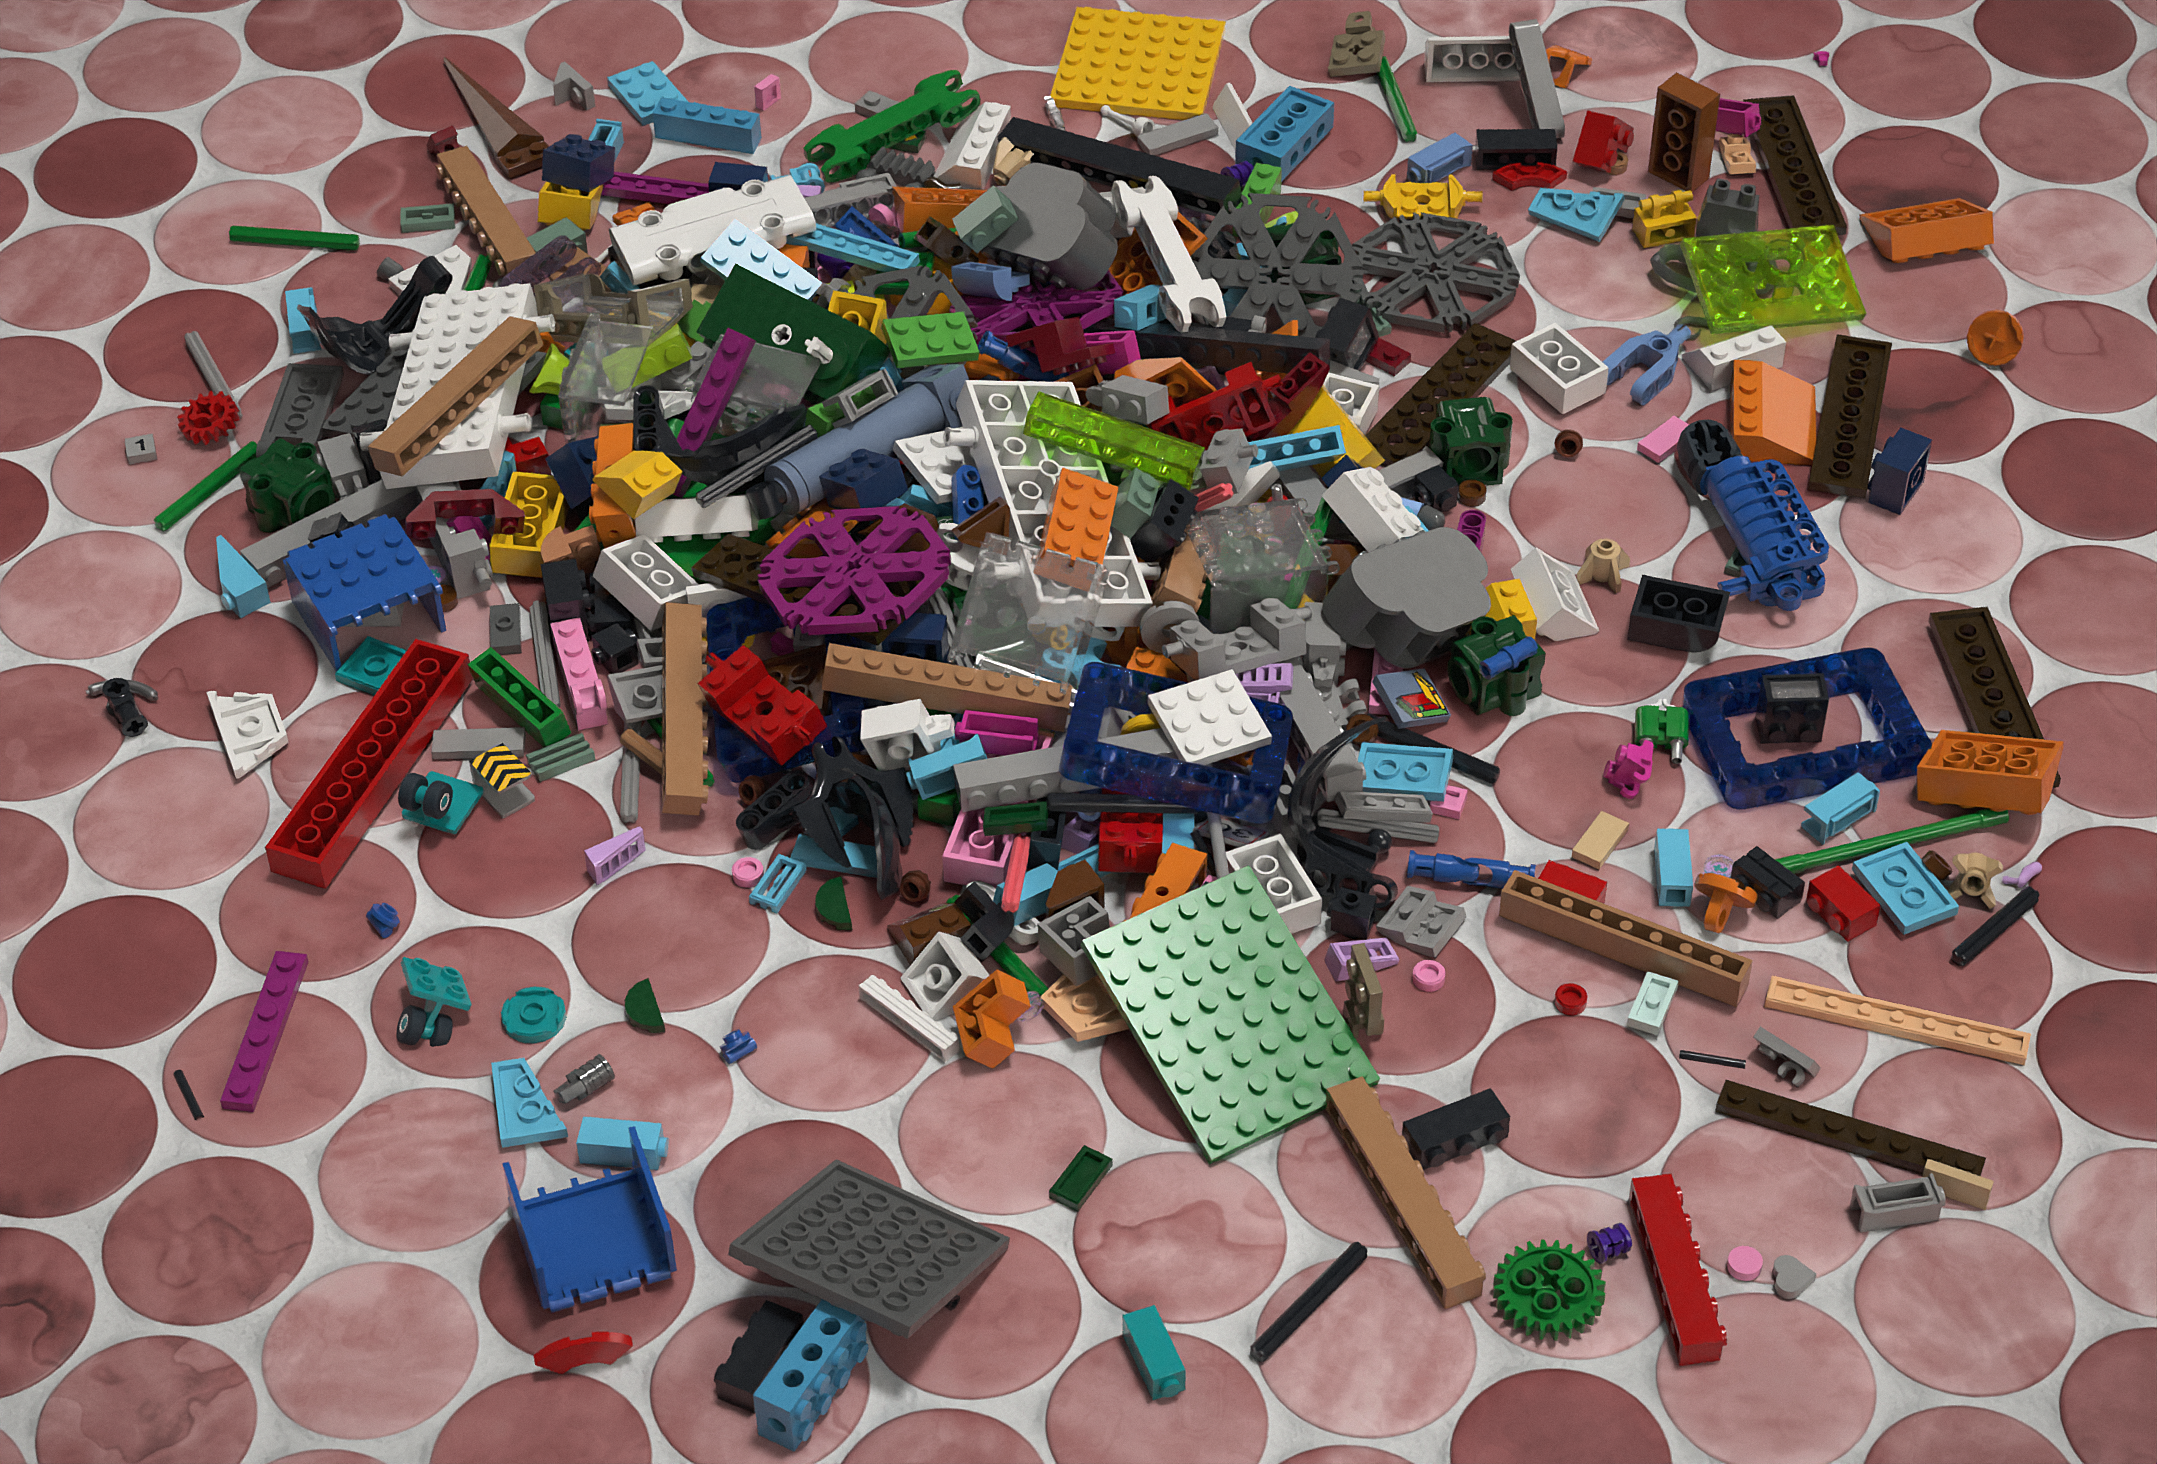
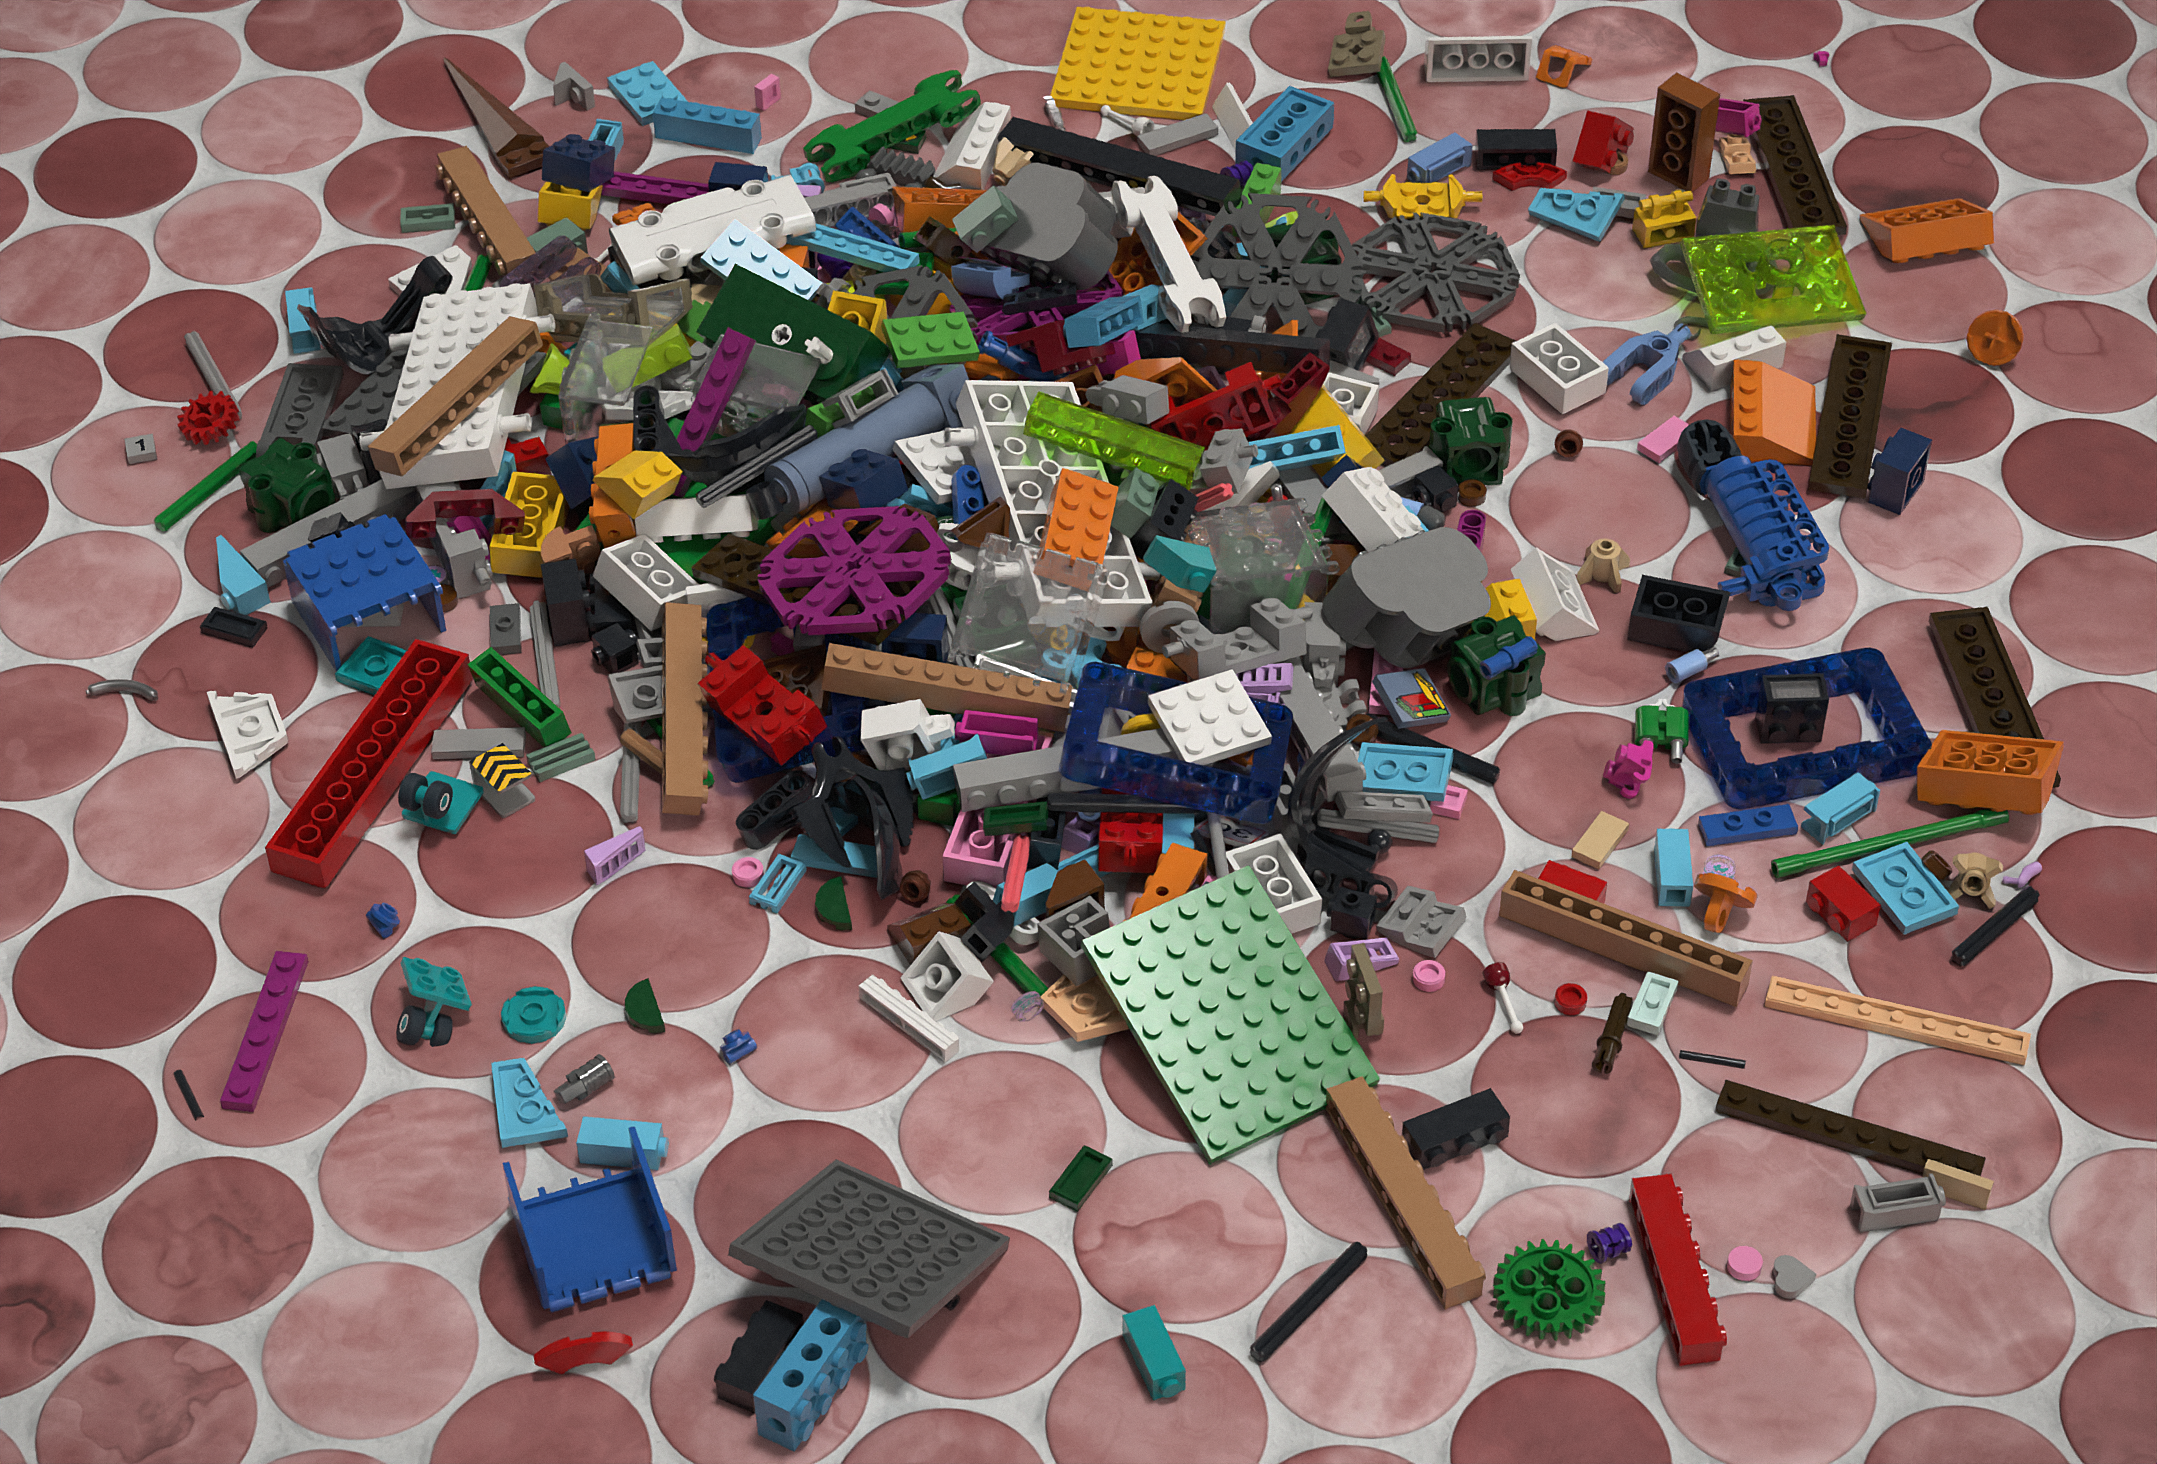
black connector [102,678,148,737] -> none
green axle [229,225,360,250] -> none
dark grey piece [376,257,404,282] -> none
dark red tile [426,125,460,155] -> none
bright pink hinge [550,617,608,731] -> none
copper plate [739,775,770,805] -> none
orange brick [953,969,1031,1069] -> none
blue piece [1407,850,1536,889] -> none
light grey beam [1509,19,1565,139] -> none
black brick [1730,846,1805,919] -> none
light grey plate [1753,1026,1821,1087] -> none
none -> black tile [200,607,268,648]
none -> white sticker [960,257,1027,274]
none -> black hinge [1002,282,1078,315]
none -> dark azure brick [1063,295,1144,348]
none -> teal slope [1143,535,1217,593]
none -> hinge [1482,962,1523,1034]
none -> dark brown axle [1592,993,1633,1074]
none -> light blue piece [1665,647,1719,683]
none -> blue plate [1698,804,1798,846]

